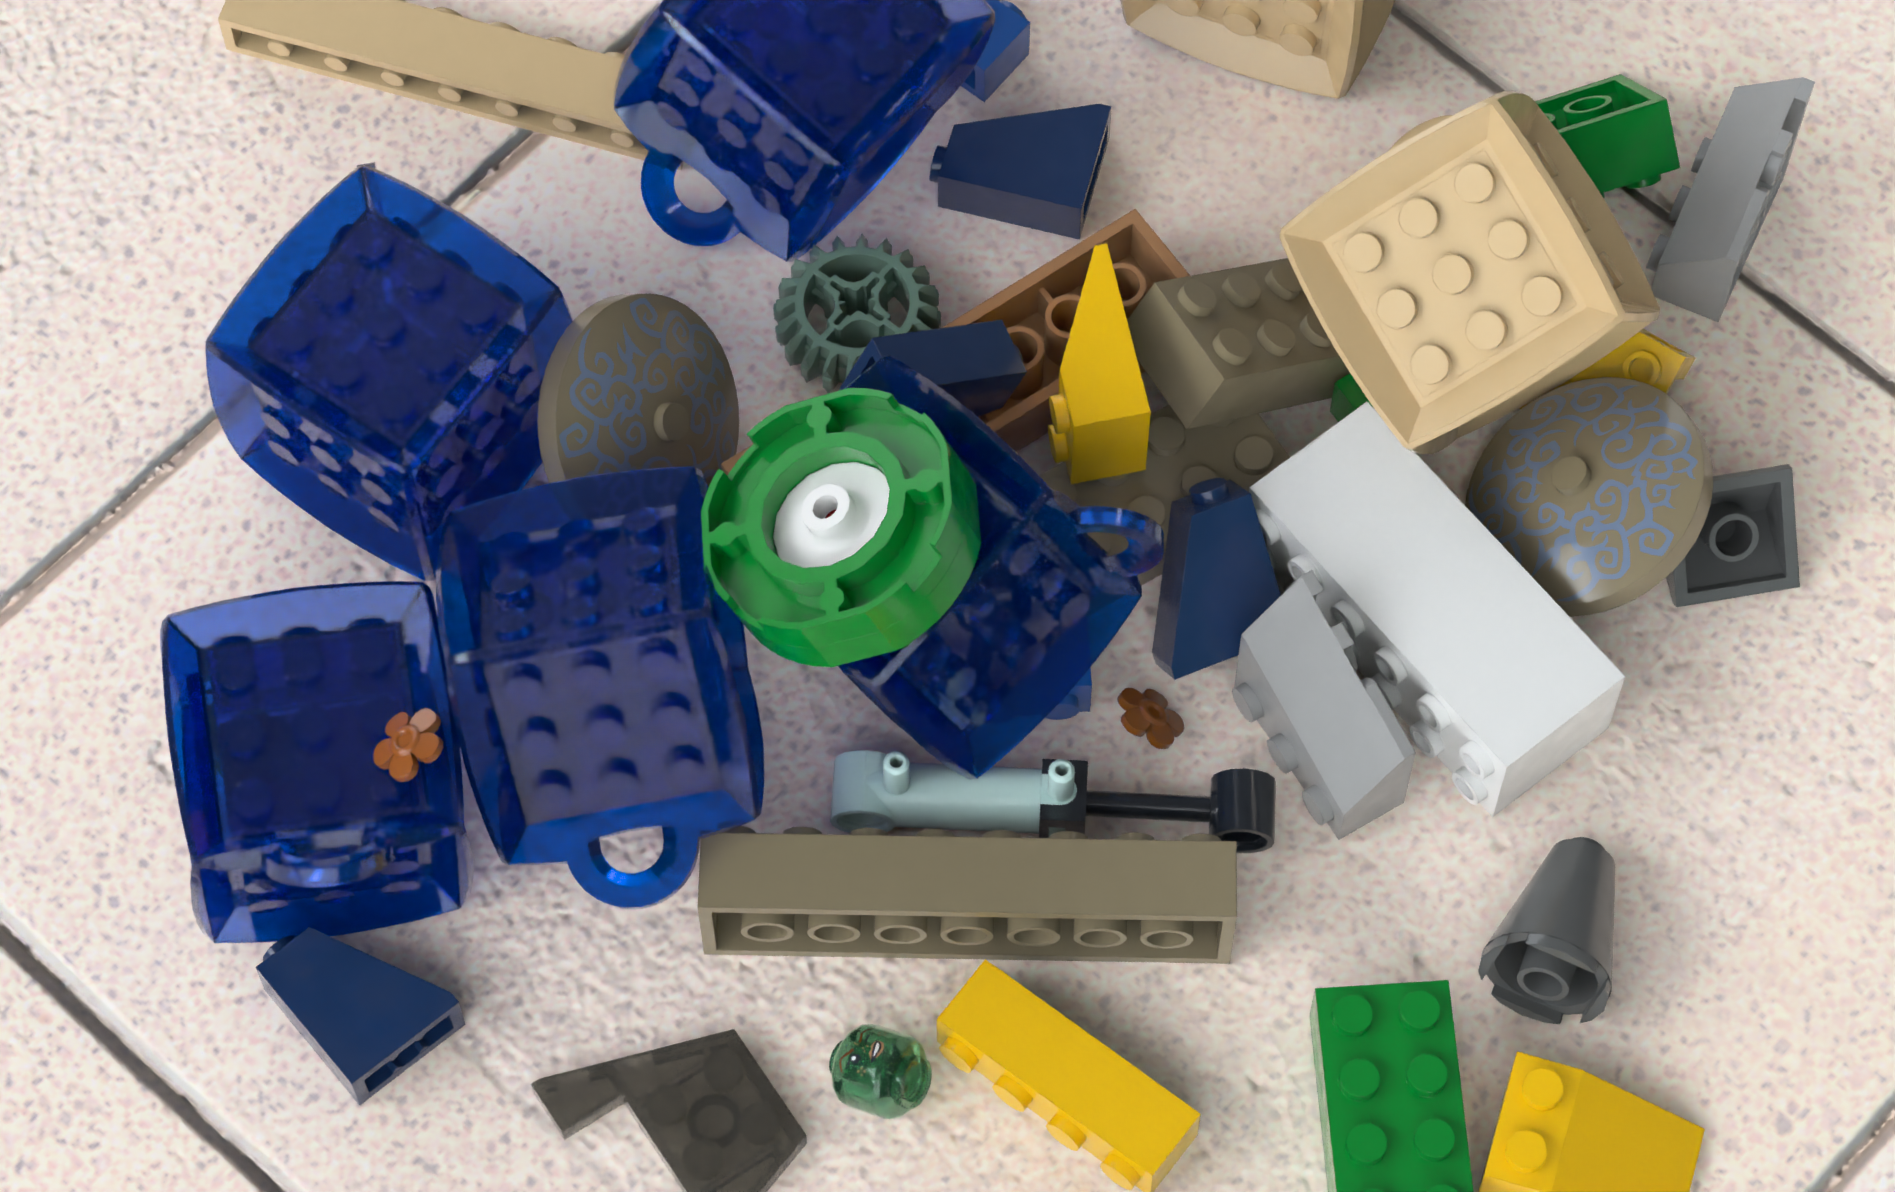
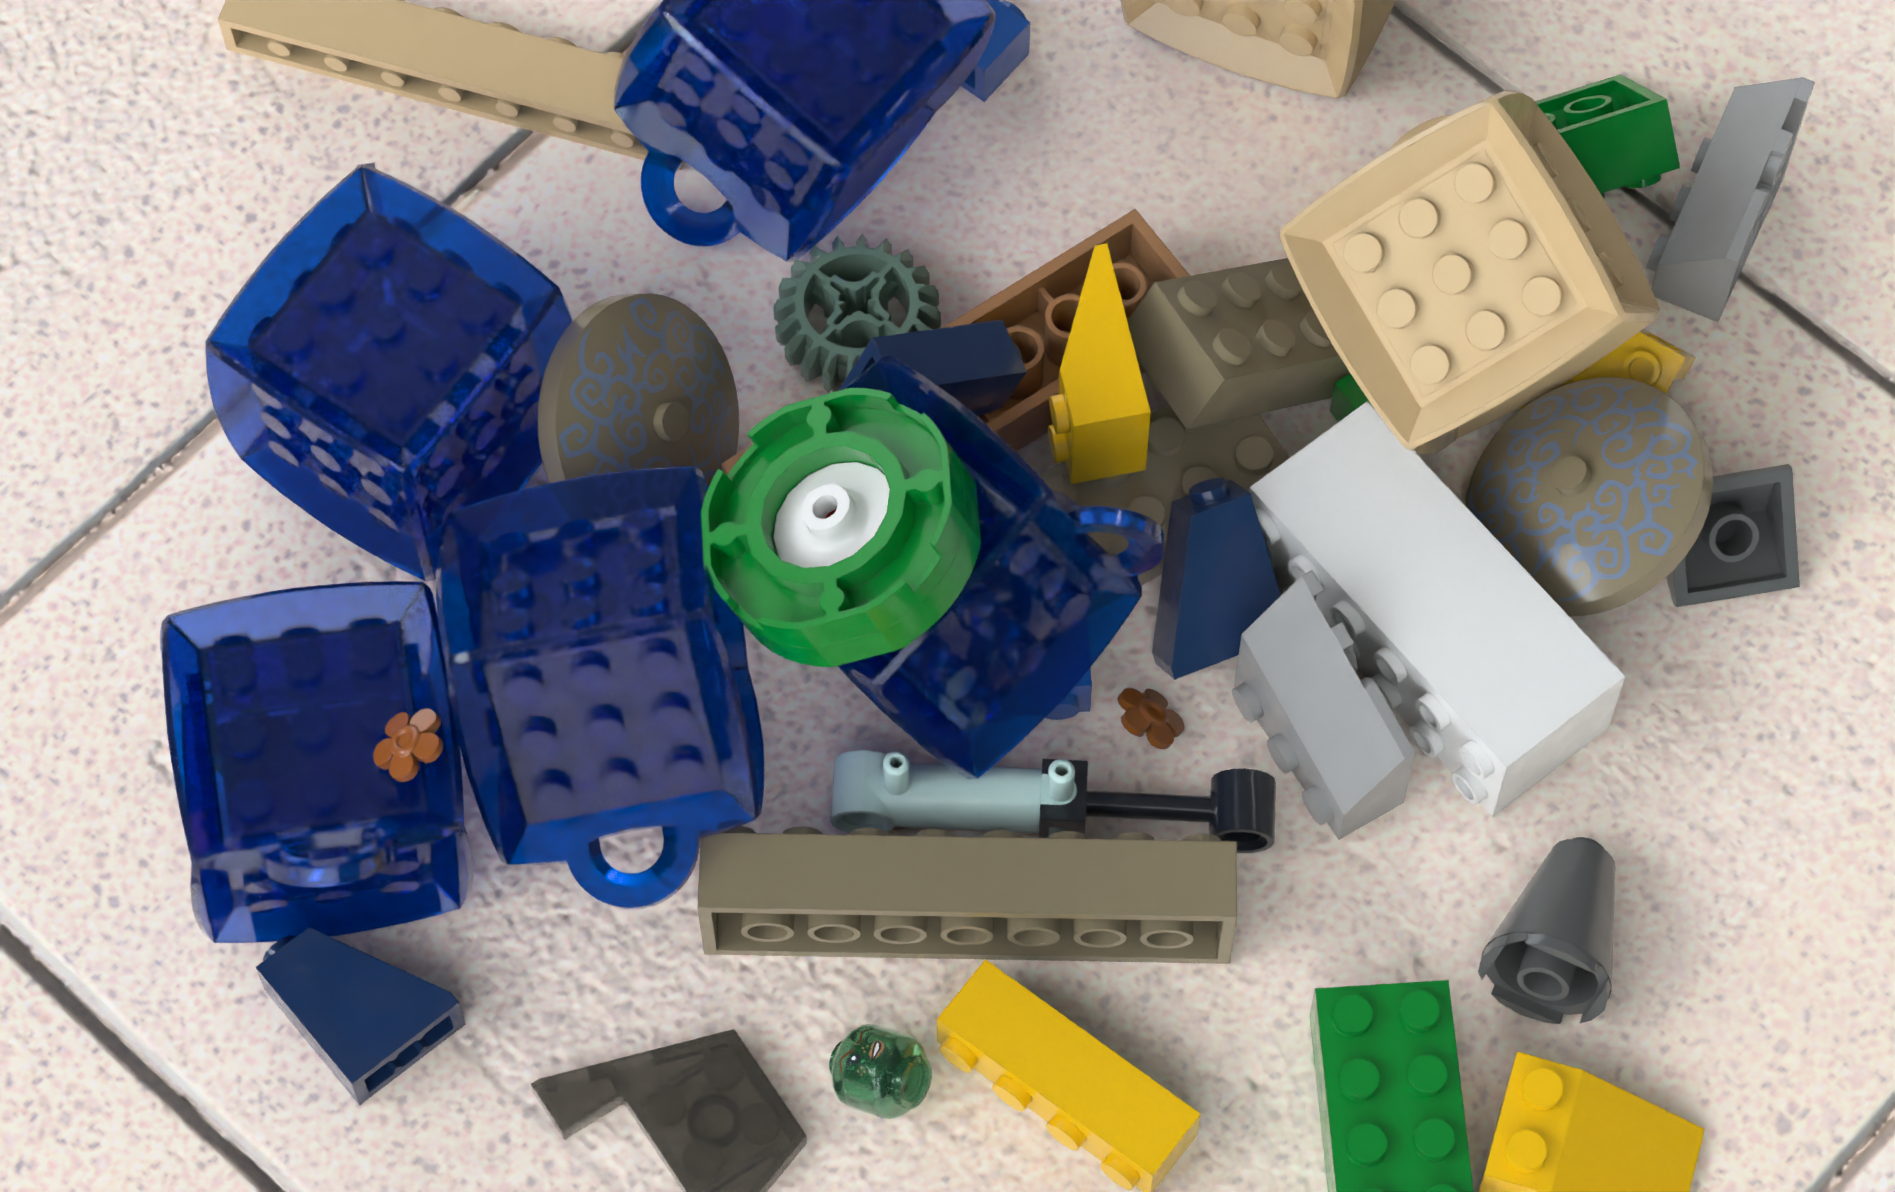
dark blue slope [929,104,1111,240] -> none

